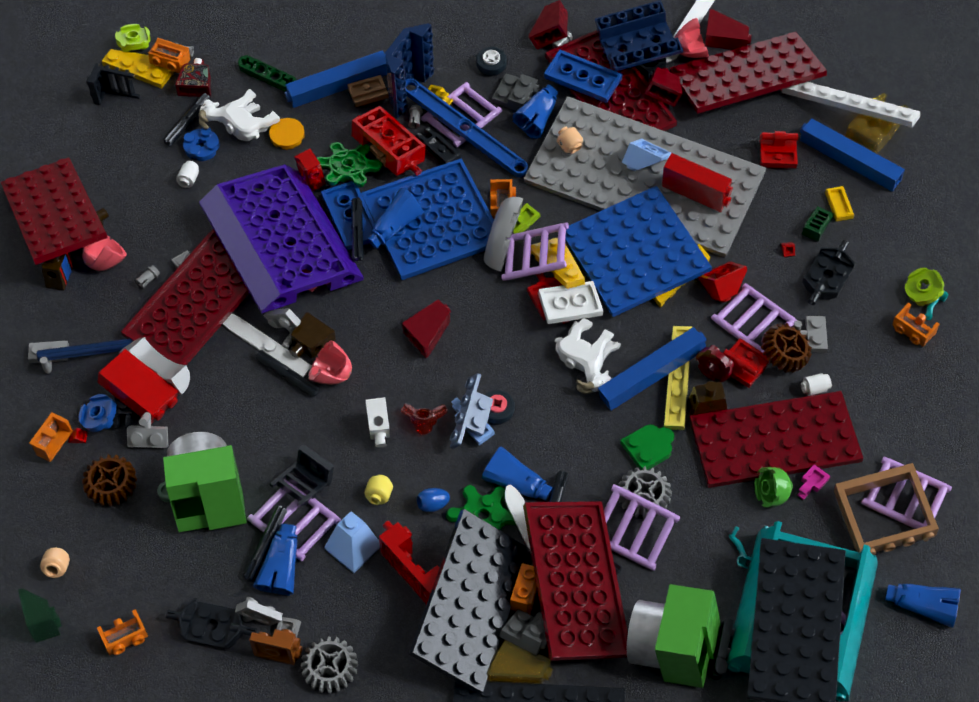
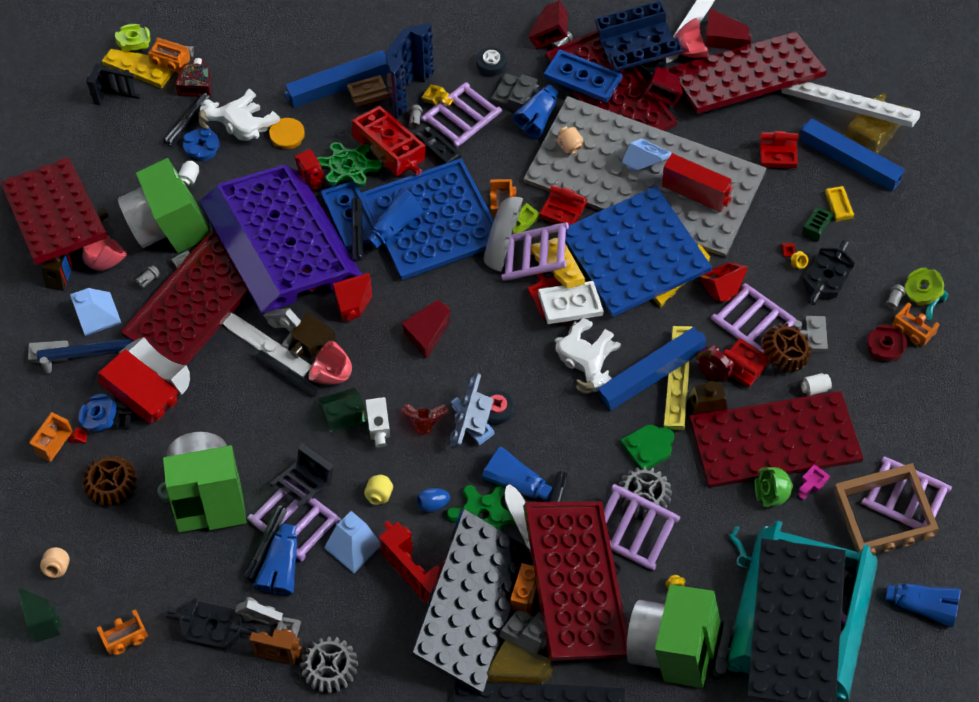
light grey plate [127,412,168,448] -> none
dark green beam [238,55,297,92] -> none
blue beam [405,79,528,178] -> none
none -> light blue slope [70,288,121,336]
none -> bright green piece [118,158,210,253]
none -> clear green slope [318,387,367,432]
none -> red slope [333,273,372,322]
none -> red plate [539,185,588,225]
none -> yellow plate [665,575,686,589]
none -> yellow plate [791,251,808,269]
none -> dark red plate [867,325,907,361]
none -> light grey pin [886,285,905,310]

